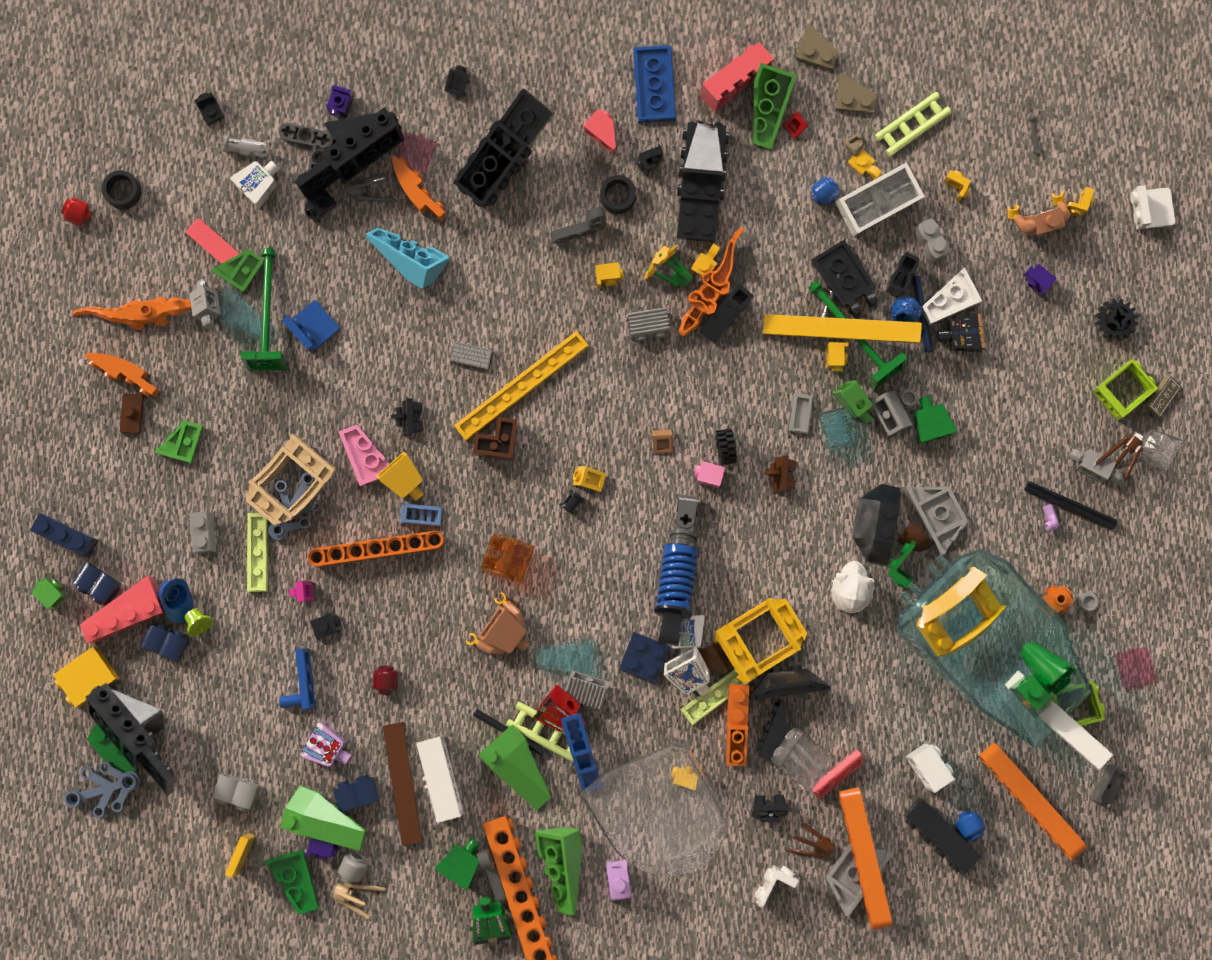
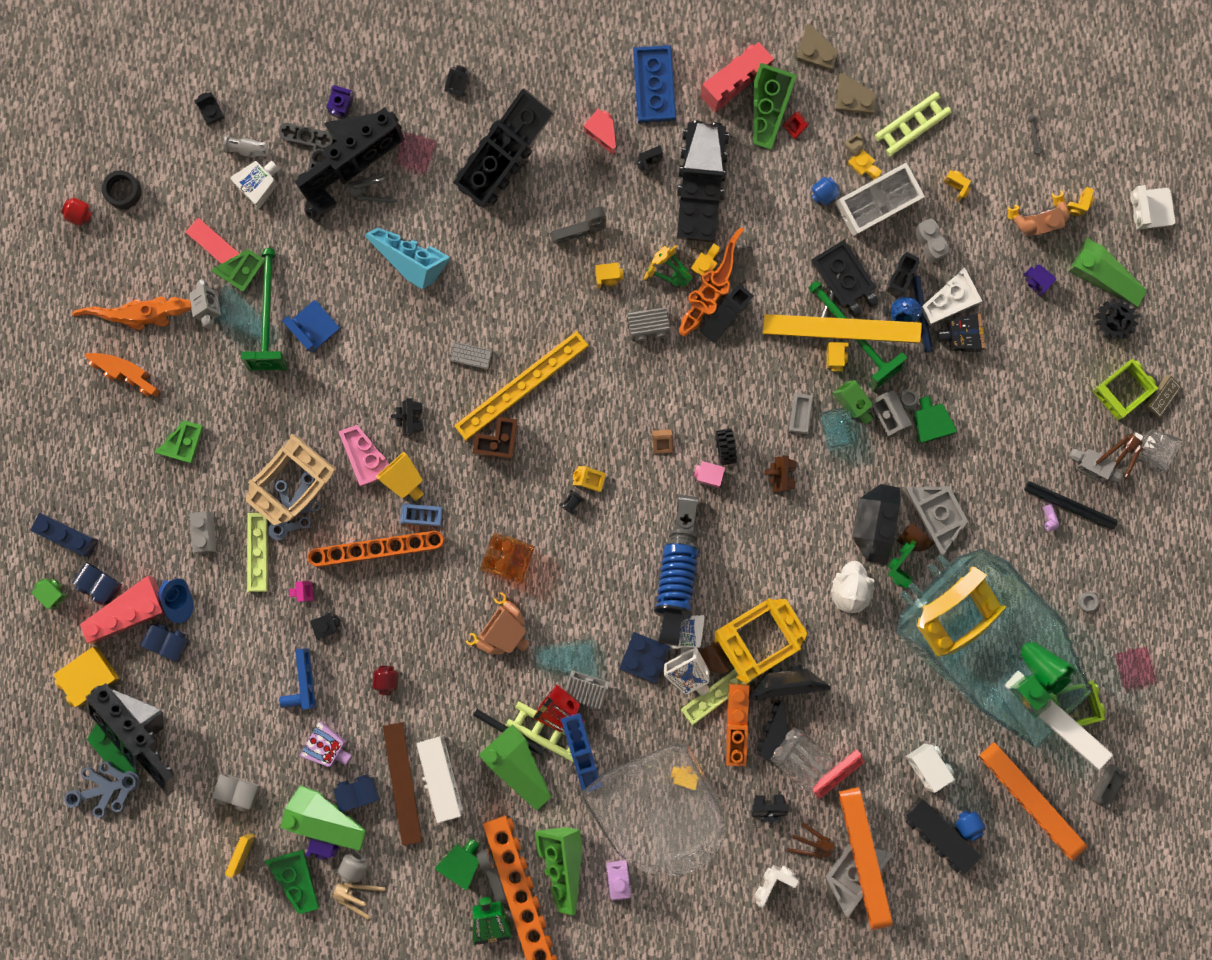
reddish brown tile [119,393,144,434] -> none
lime piece [184,608,213,637] -> none
orange slope [391,155,447,222] -> none
black tyre [600,175,636,214] -> none
orange brick [1039,585,1074,616] -> none
none -> bright green wedge [1068,238,1147,308]

